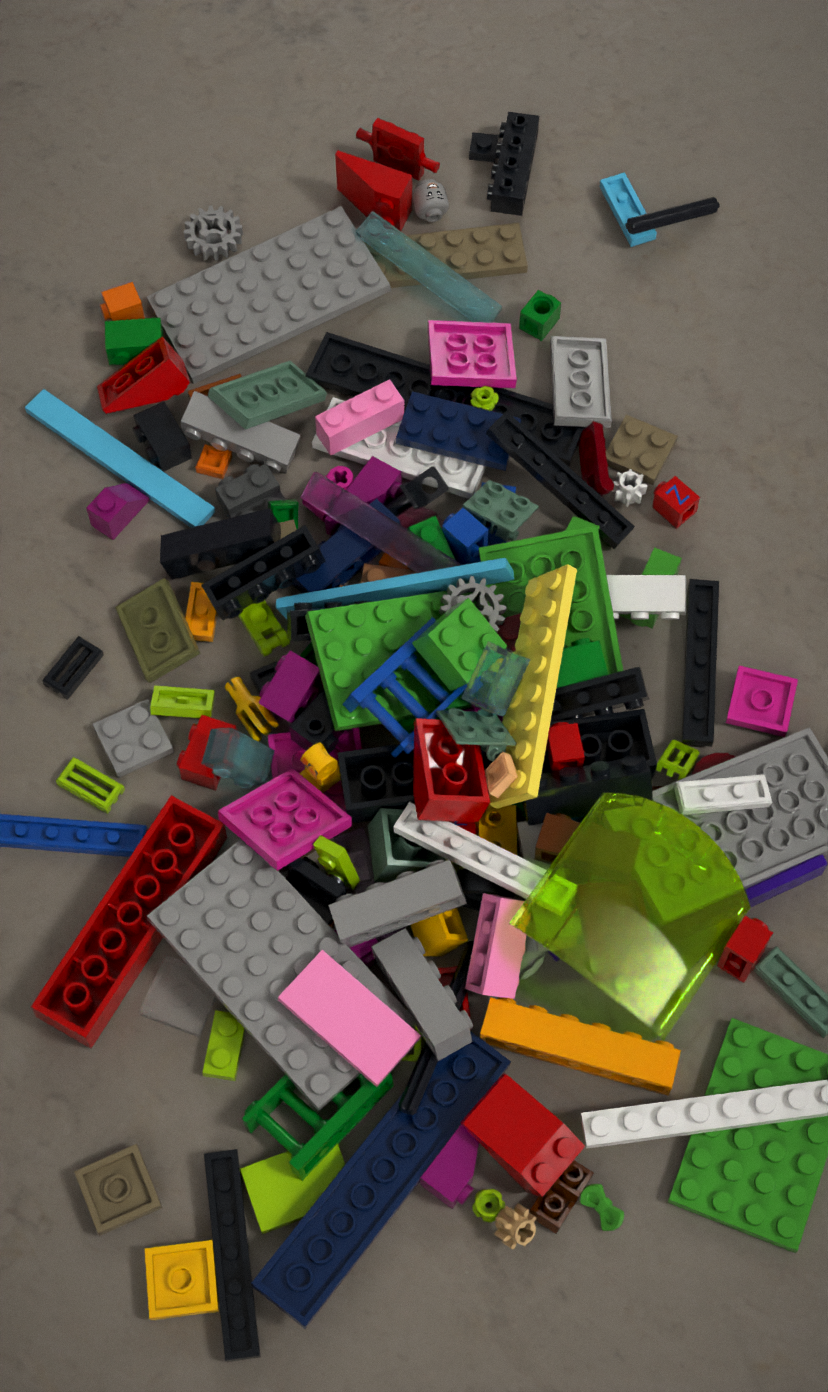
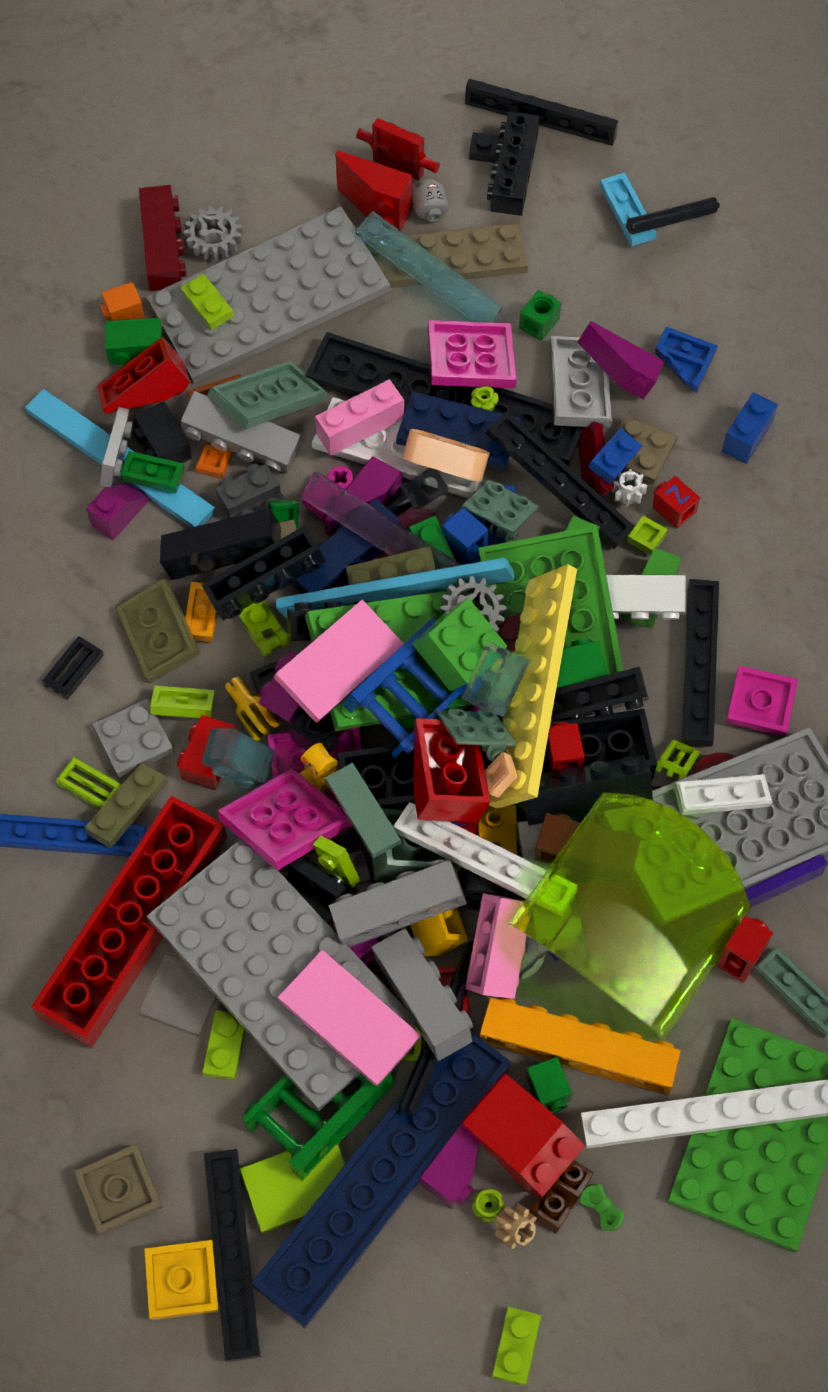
none -> olive plate [85,763,167,848]
none -> light grey plate [100,407,133,487]
none -> green plate [120,451,185,493]
none -> dark red brick [139,185,186,292]
none -> lime plate [180,273,234,330]
none -> bright pink tile [274,600,404,723]
none -> sand green tile [325,763,401,859]
none -> olive plate [346,547,435,585]
none -> light nougat beam [403,429,490,482]
none -> black plate [465,79,618,146]
none -> lime plate [492,1307,542,1387]
none -> green brick [525,1057,573,1113]
none -> magenta slope [577,321,664,400]
none -> blue plate [588,428,643,484]
none -> lime plate [627,515,668,555]
none -> blue wing [655,326,718,393]
none -> blue brick [722,392,778,464]

